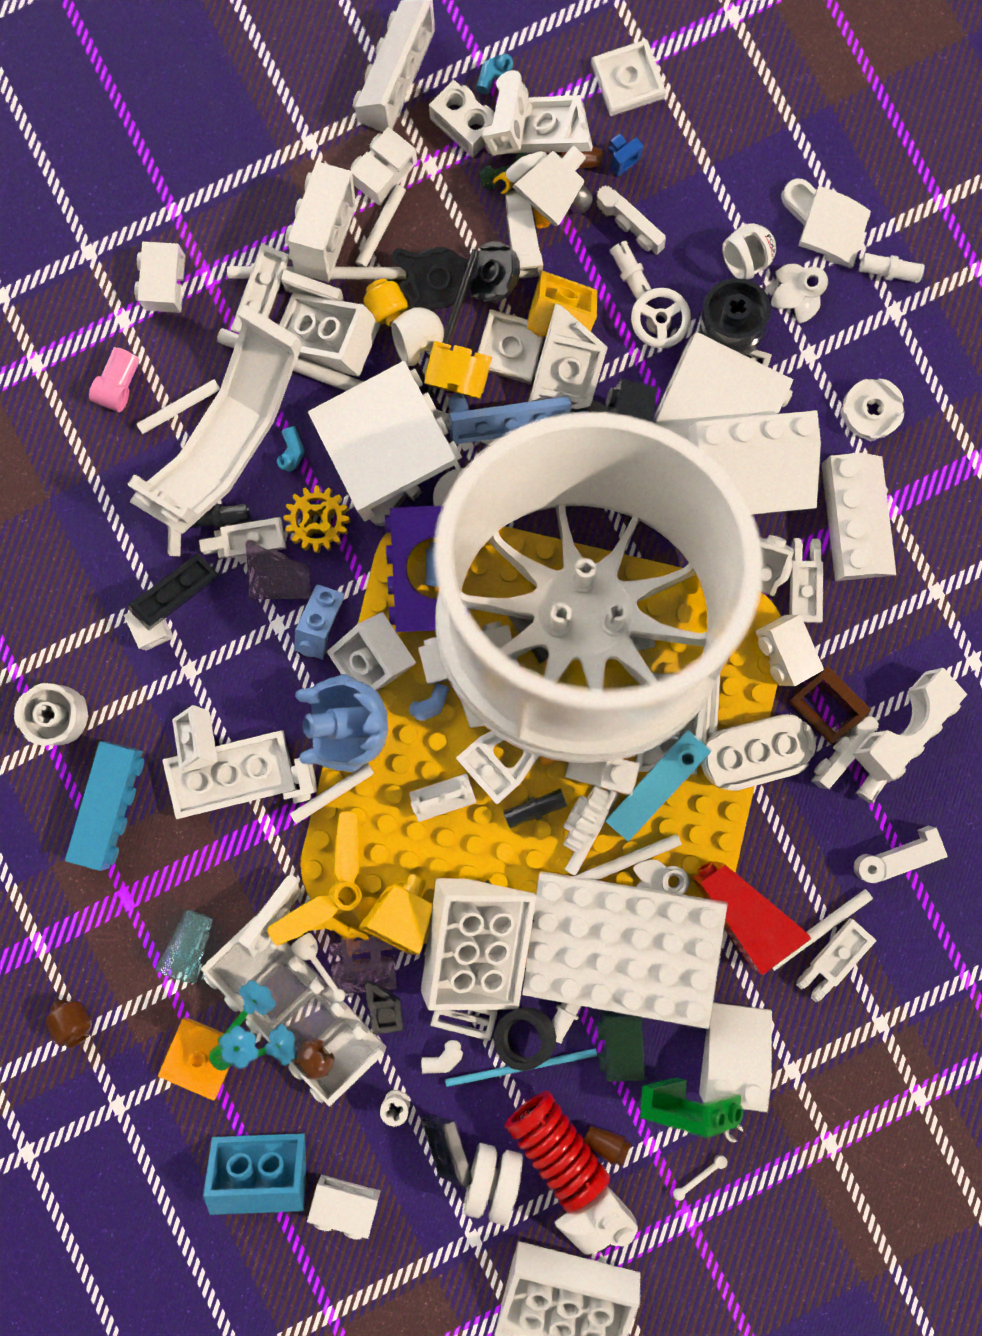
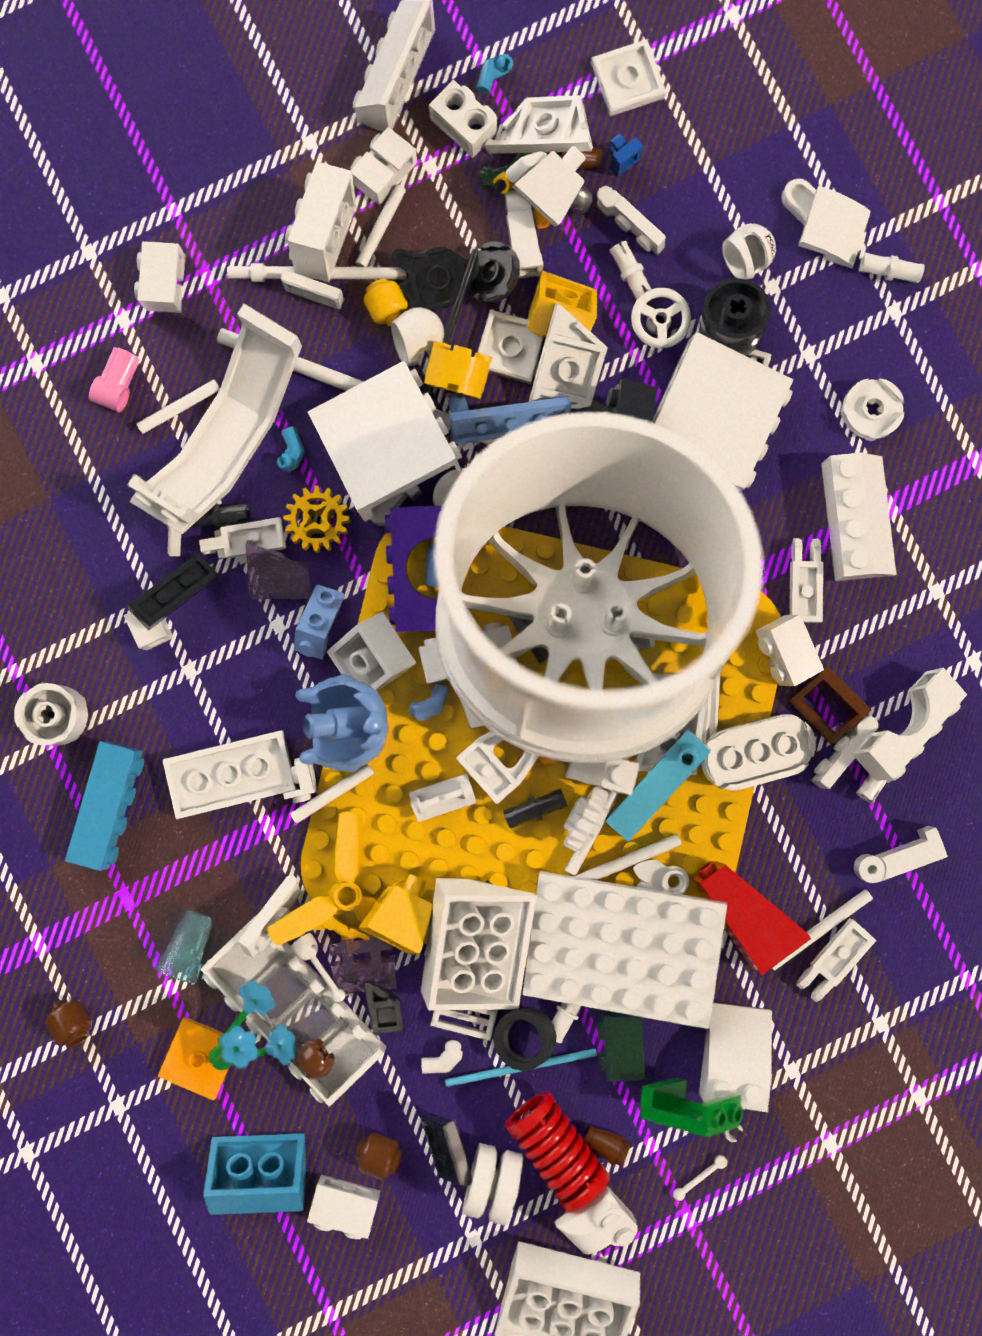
white slope [172,705,217,773] -> none
white tile [231,243,289,333] -> none
white slope [279,293,380,376] -> none
white bush [380,1090,410,1126] -> none
white leg [482,70,528,156] -> none
white slope [687,411,821,515] -> none
white hand [759,535,794,596] -> none
white plate [771,264,828,323] -> none
none -> reddish brown head [354,1133,403,1180]

